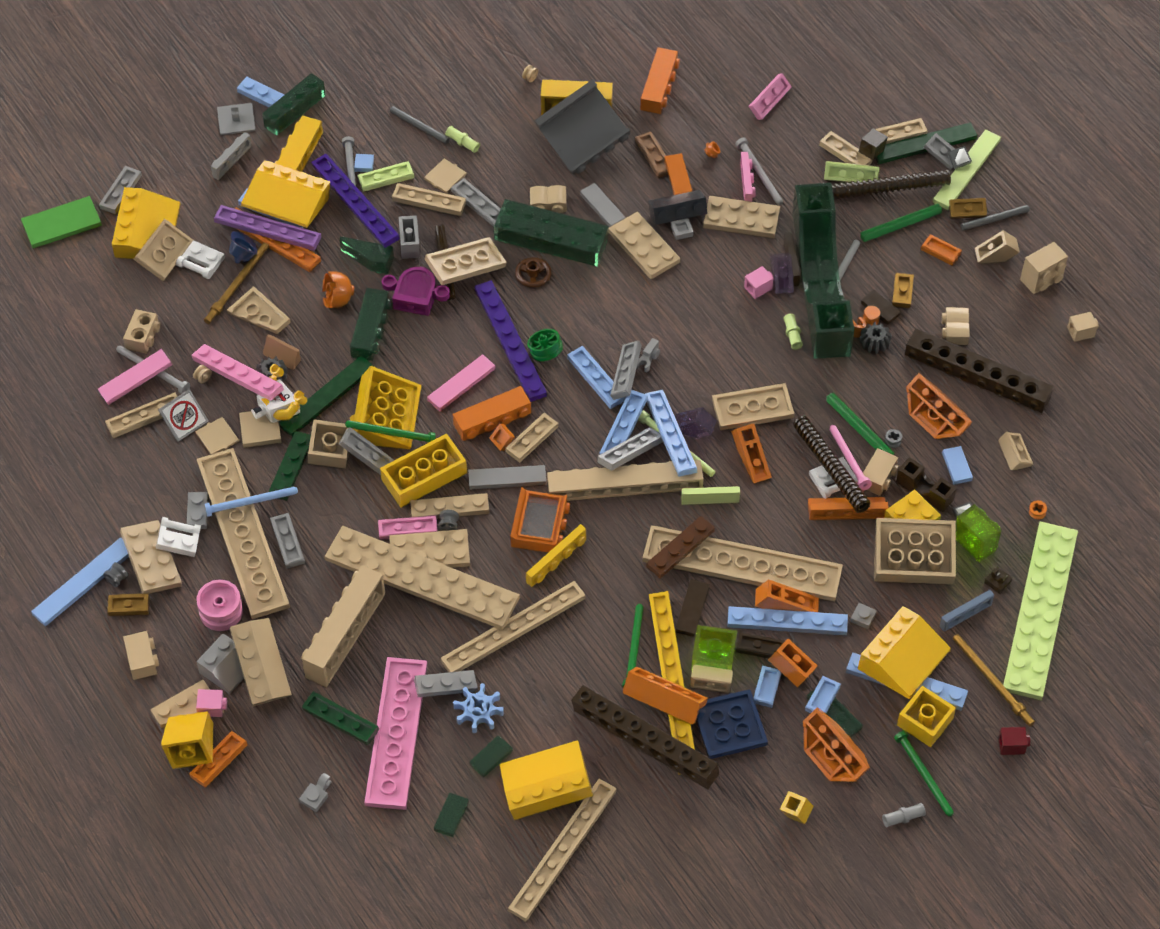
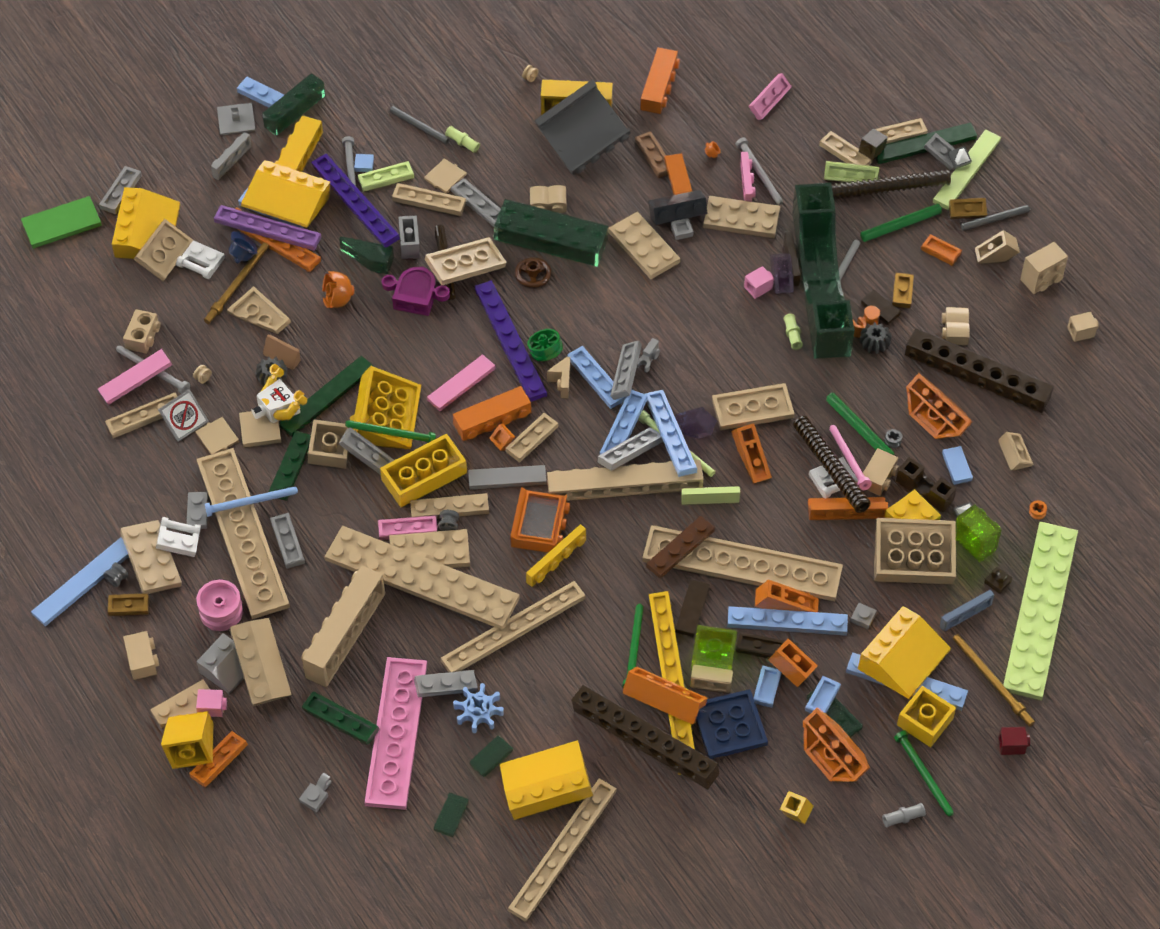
bright pink plate [191,344,284,401] -> none
clear green brick [350,288,392,361] -> none
light grey tile [580,183,626,227] -> none
none -> tan slope [547,357,570,398]

